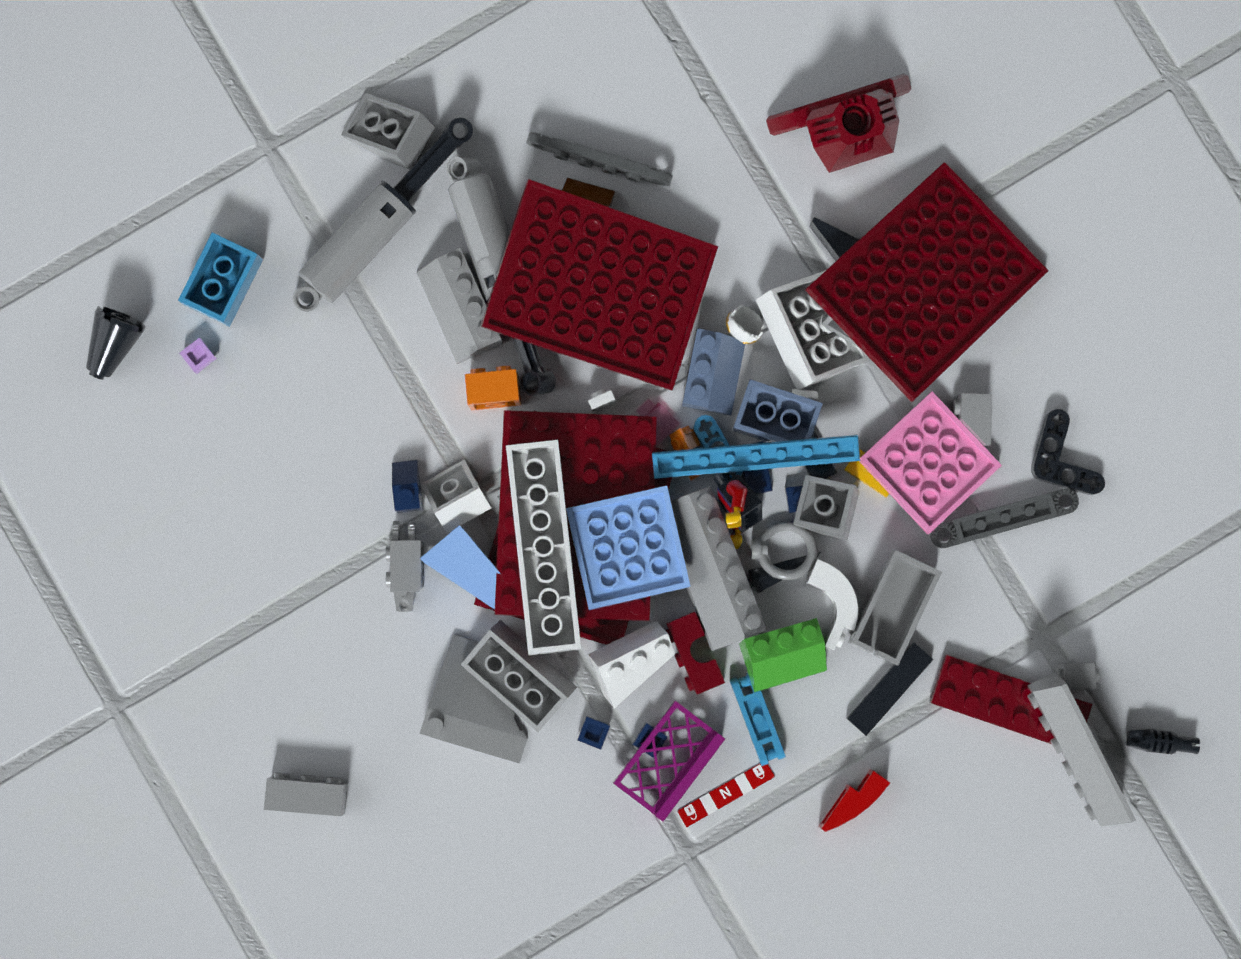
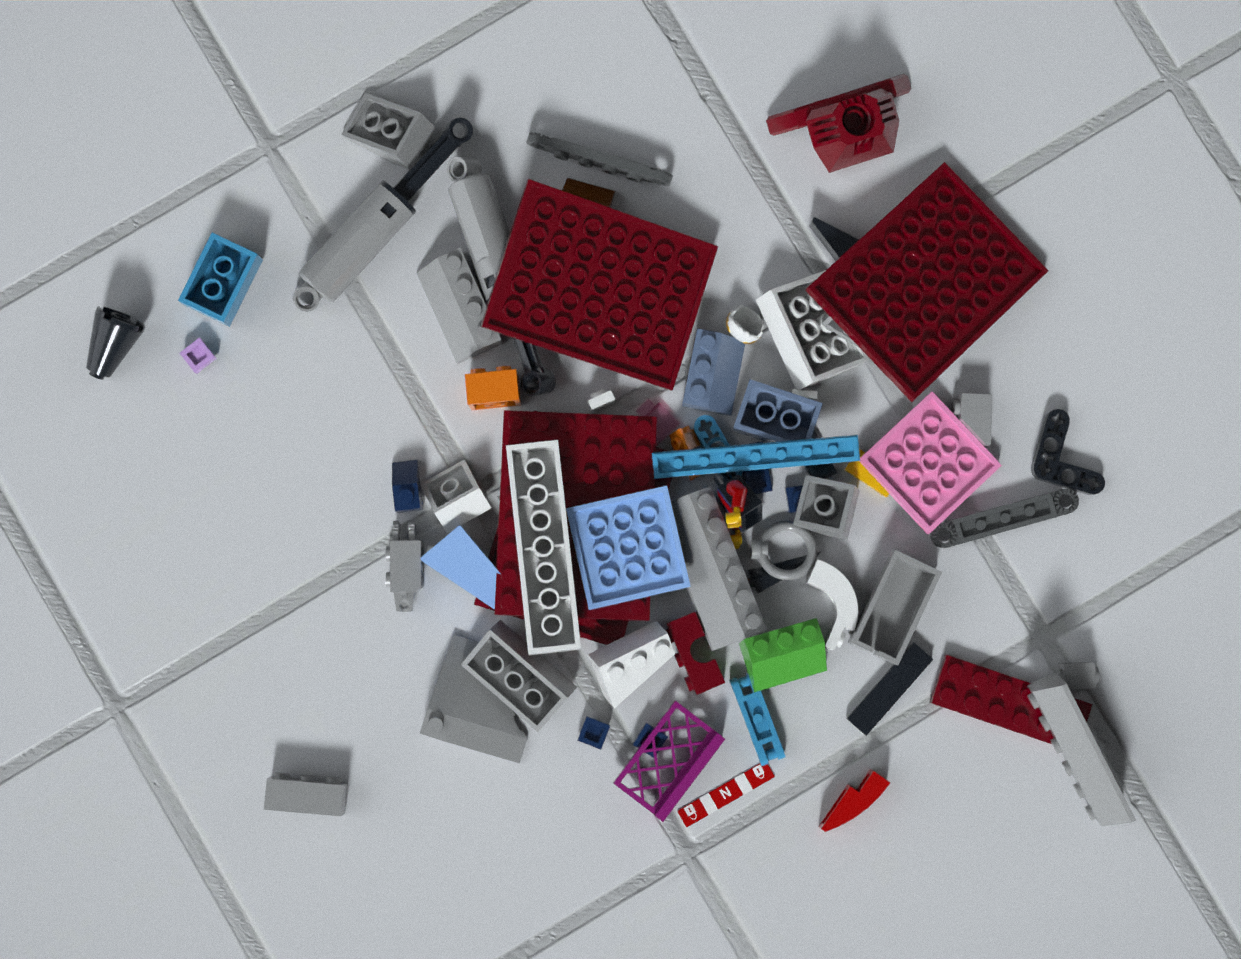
black hinge [1126,729,1200,755] -> none

